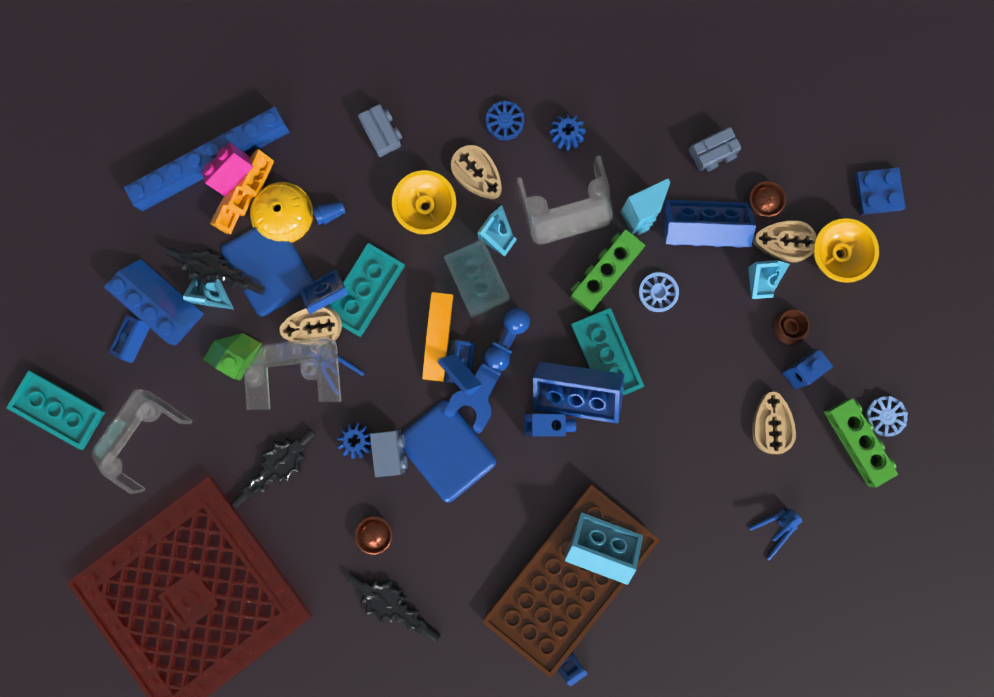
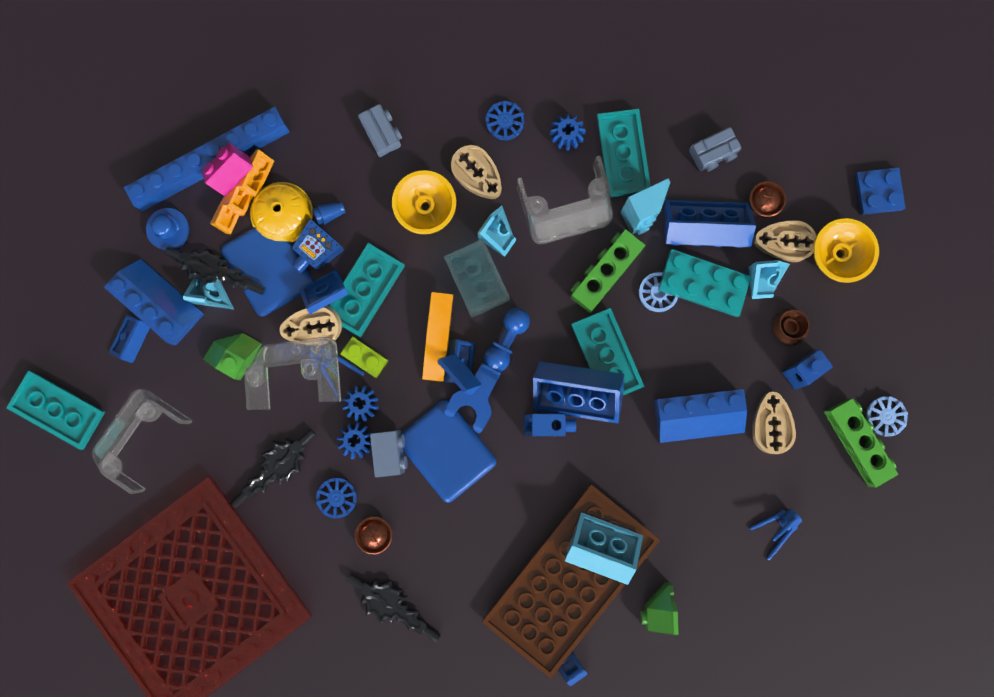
none -> blue plate [146,208,190,250]
none -> blue torso [292,219,344,273]
none -> blue wheel [316,478,357,519]
none -> lime plate [341,337,388,378]
none -> blue gear [342,386,379,422]
none -> teal plate [597,109,651,198]
none -> bright green slope [641,582,679,635]
none -> blue slope [654,389,747,443]
none -> teal plate [658,249,751,317]

